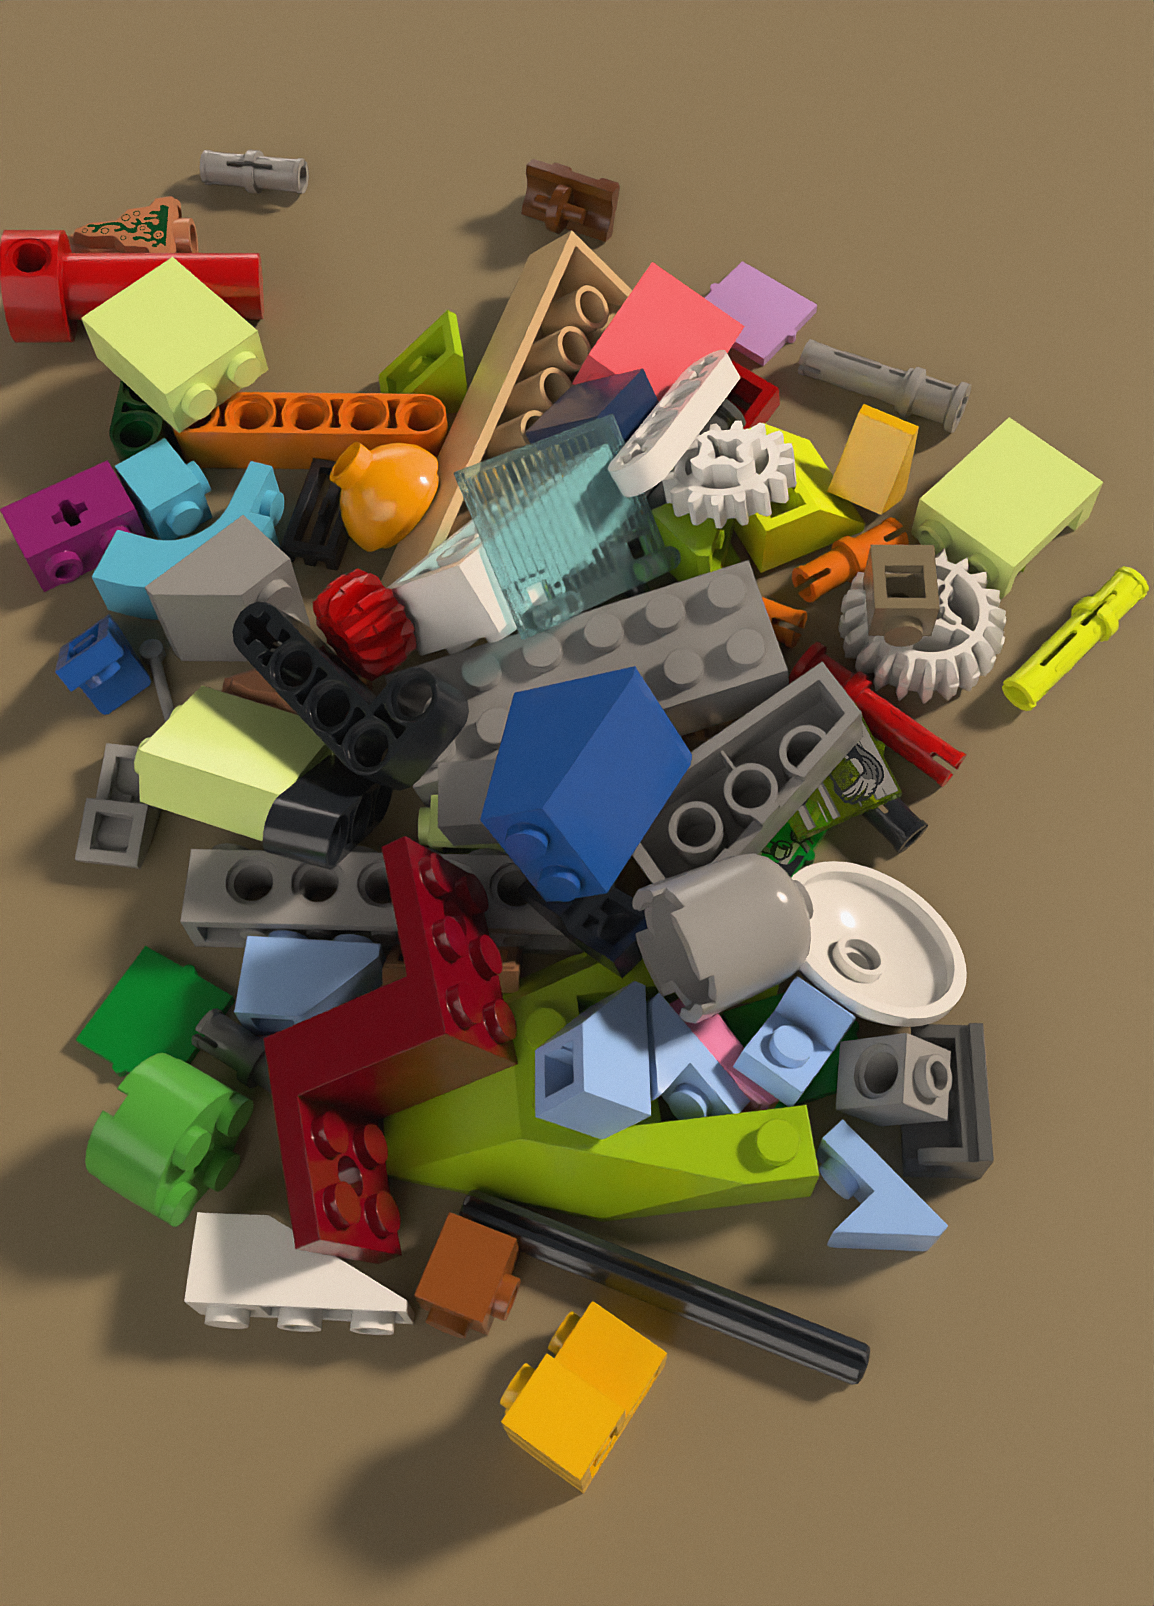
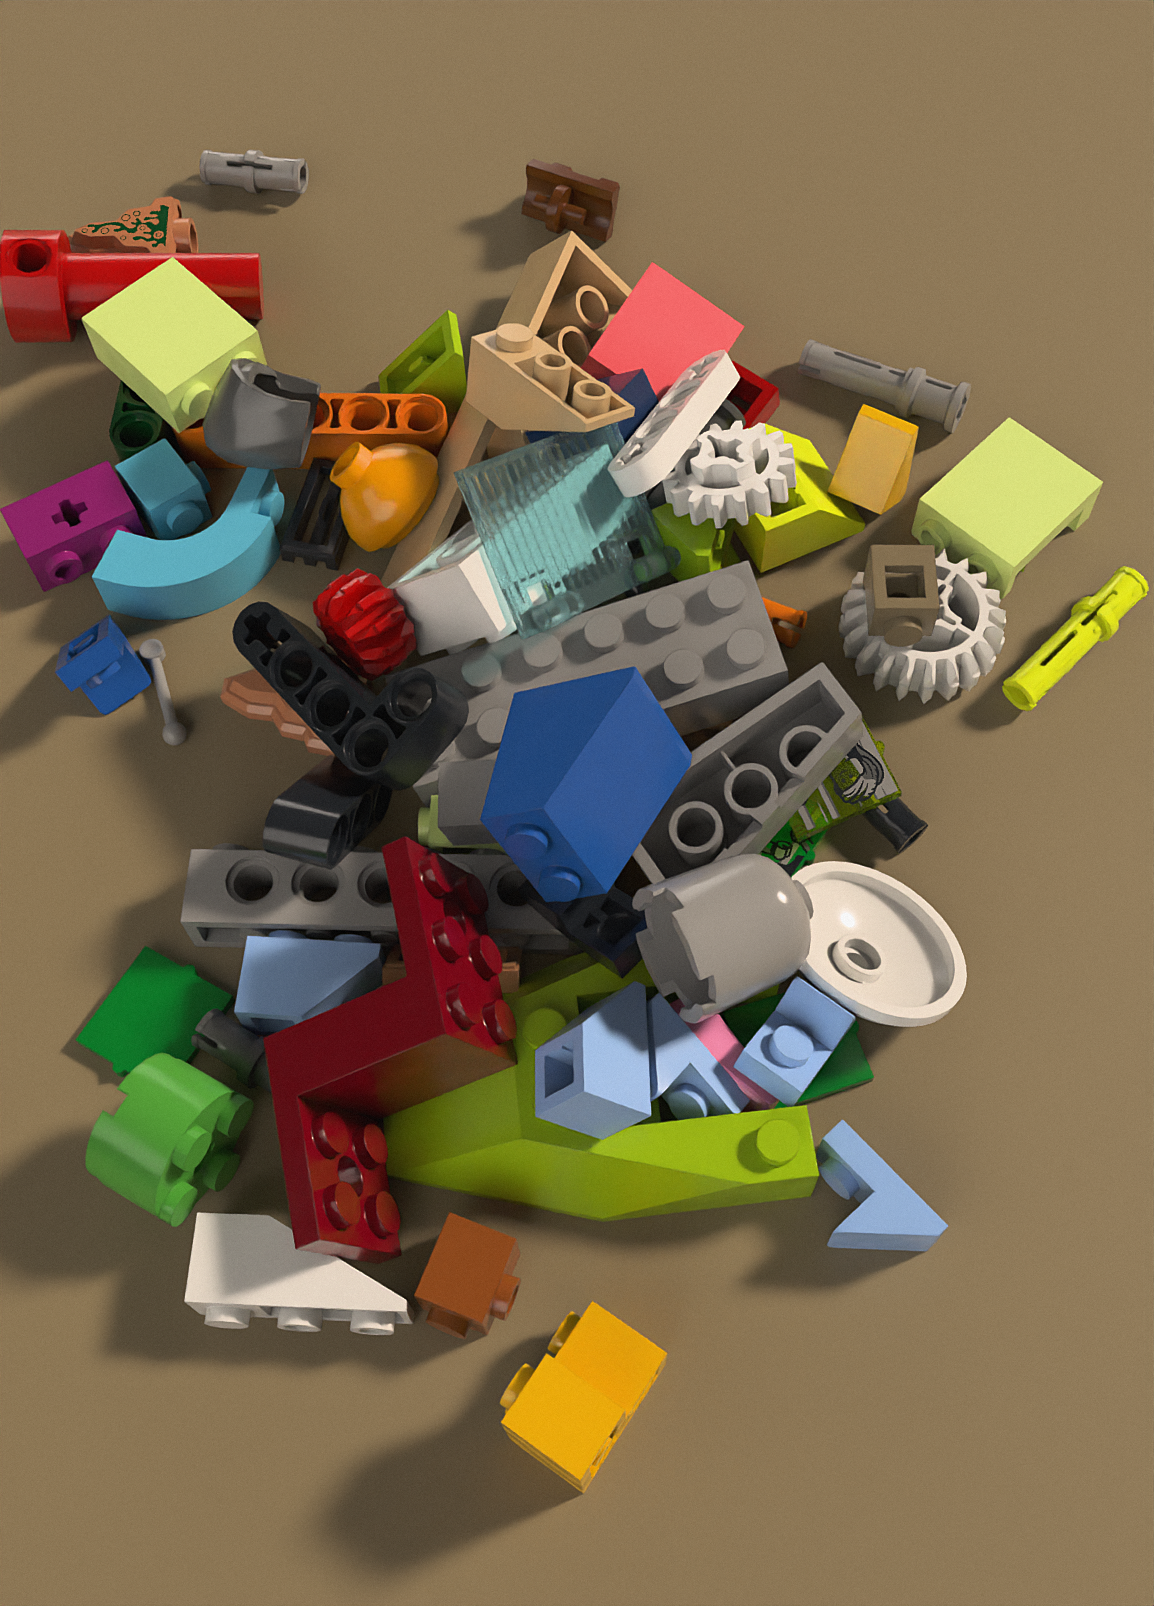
light grey slope [75,743,161,869] -> none
yellowish green brick [134,686,335,842] -> none
light grey slope [145,515,310,661] -> none
black axle [459,1189,870,1385] -> none
lavender piece [705,261,817,366] -> none
red pin [788,642,967,787] -> none
orange pin [792,517,909,603] -> none
light grey brick [835,1033,952,1126] -> none
dark grey hinge [900,1023,994,1179] -> none
none -> dark grey piece [202,358,321,469]
none -> tan slope [466,323,635,432]

